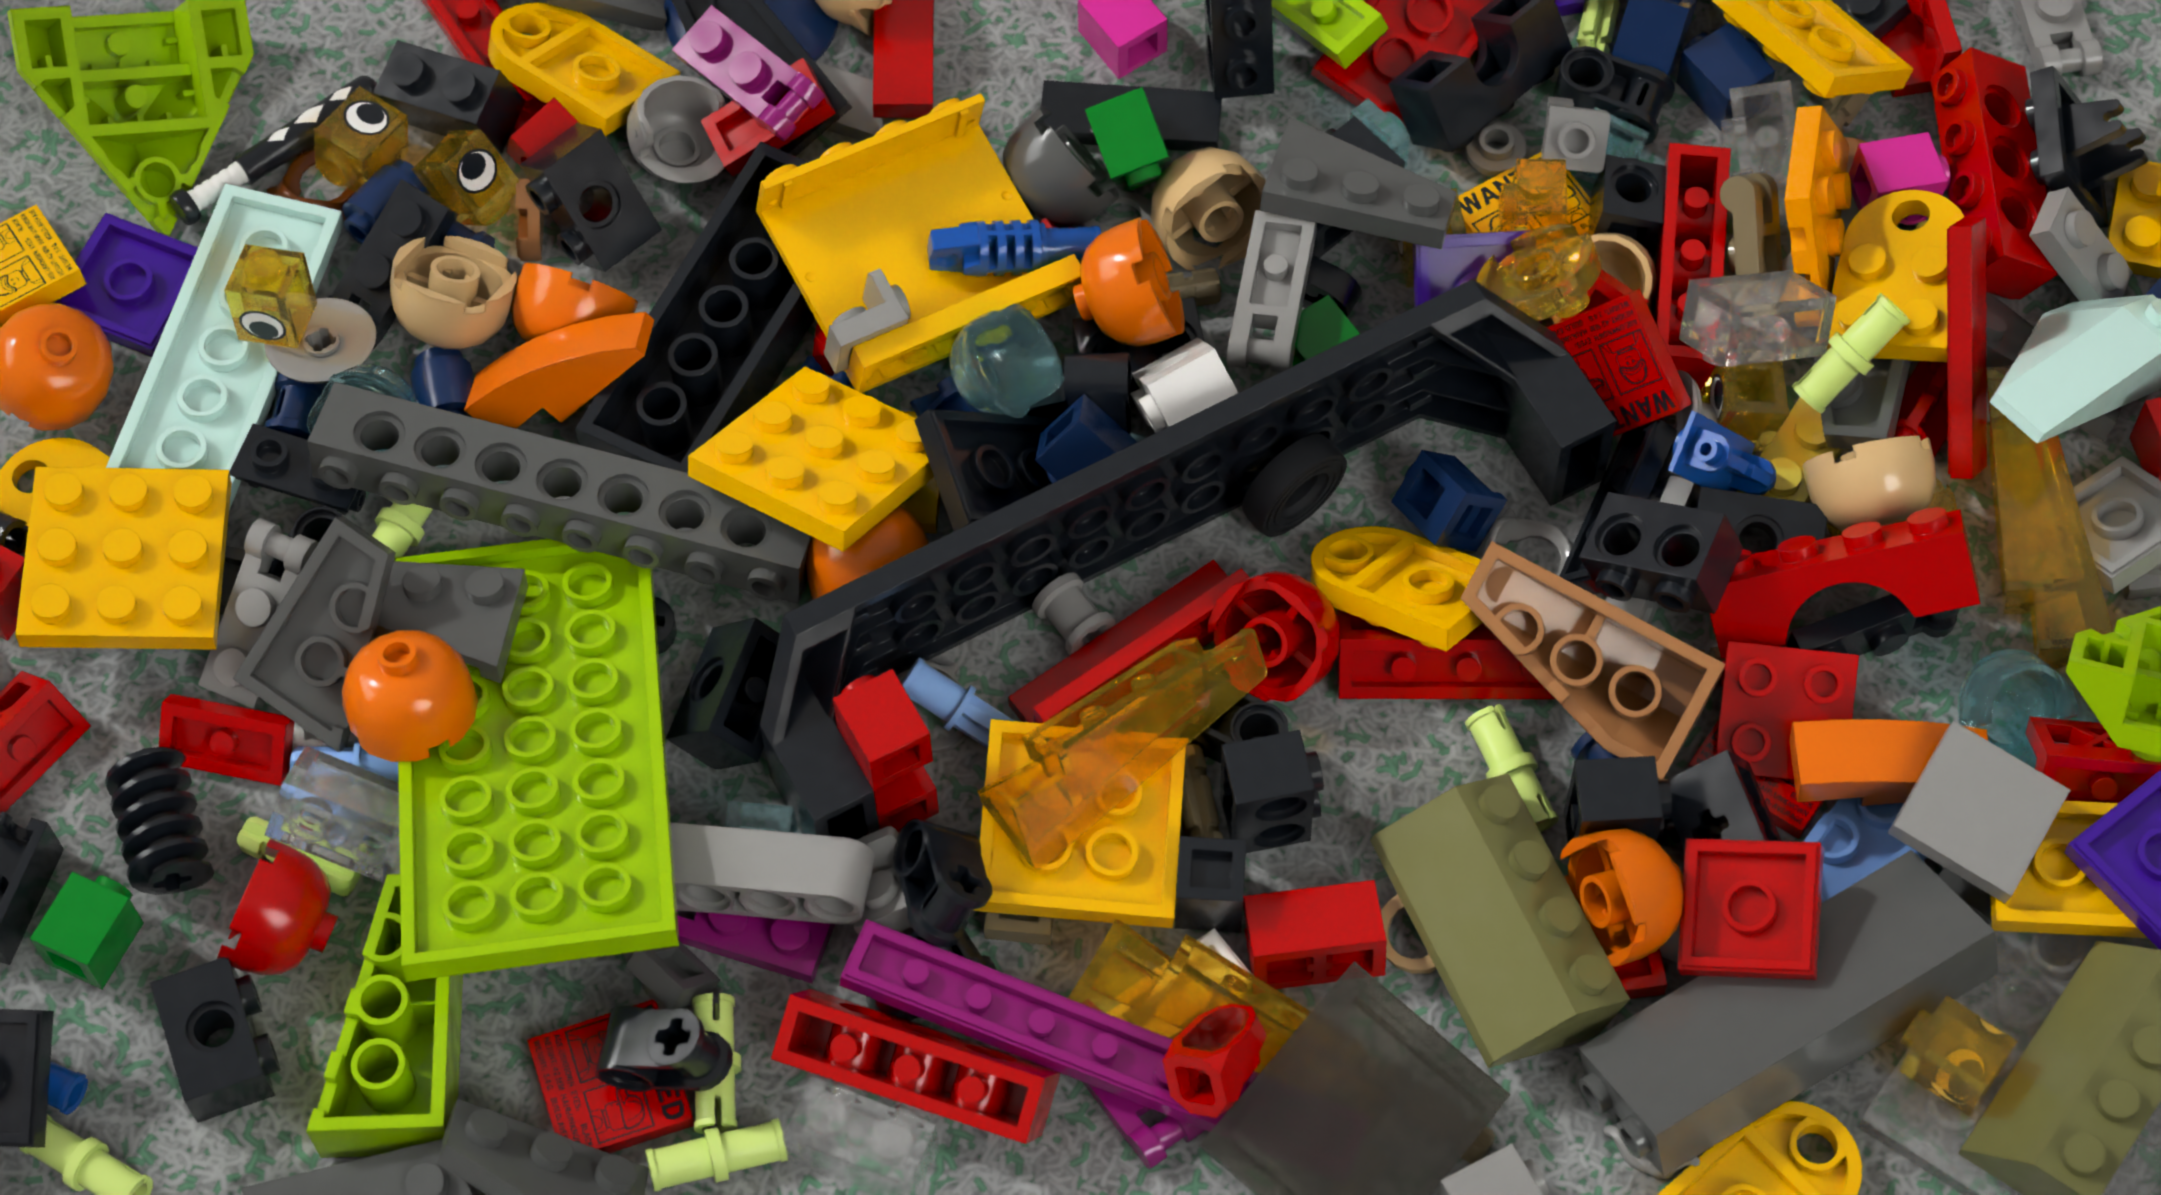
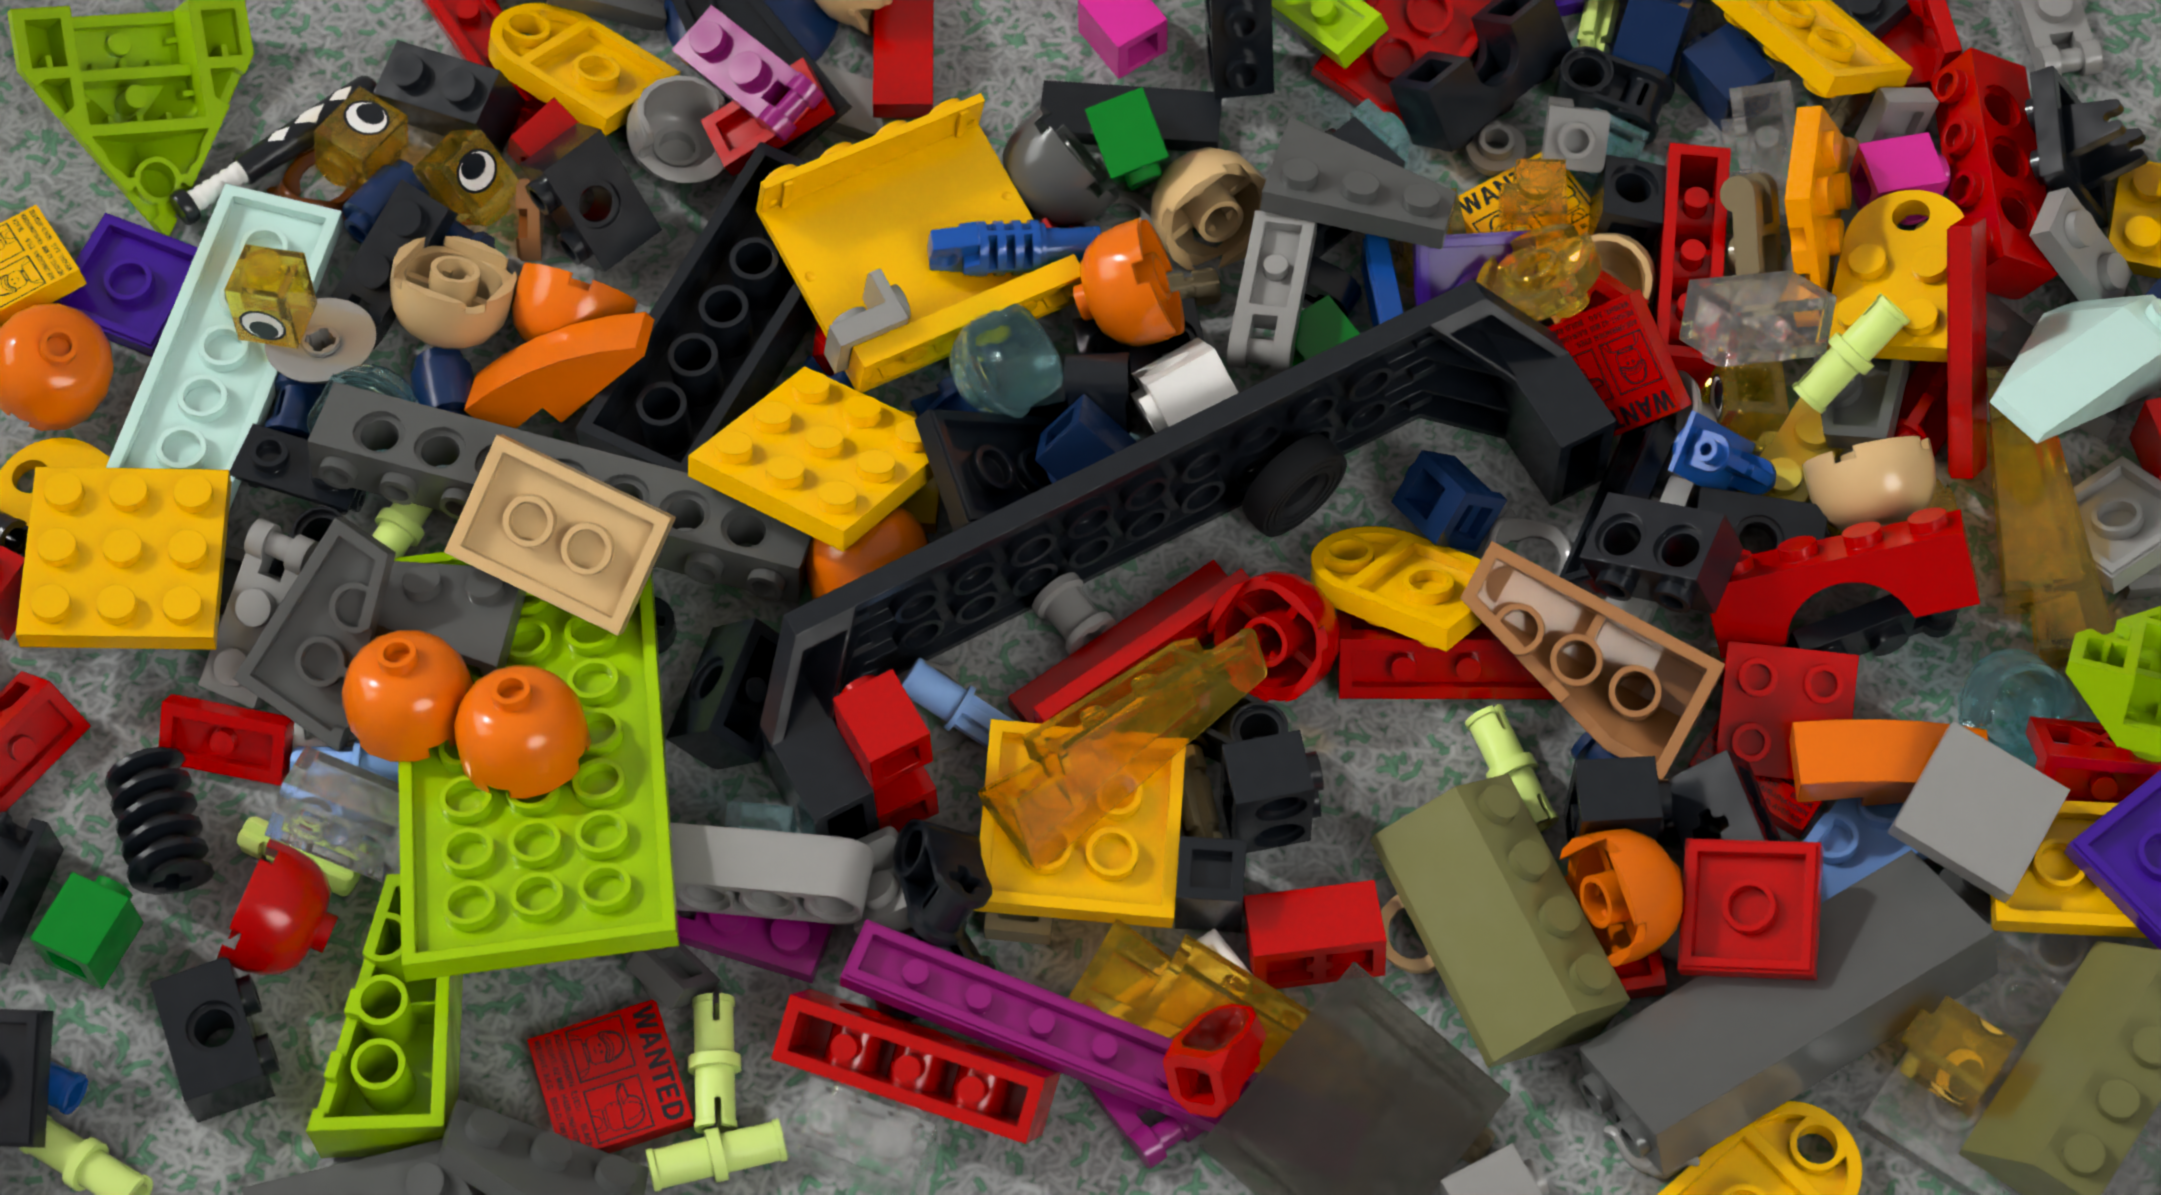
black piece [595,1005,733,1092] -> none
none -> tan plate [444,434,676,636]
none -> orange cylinder [454,665,591,799]
none -> blue tile [1360,234,1404,328]
none -> light grey plate [1855,87,1939,143]

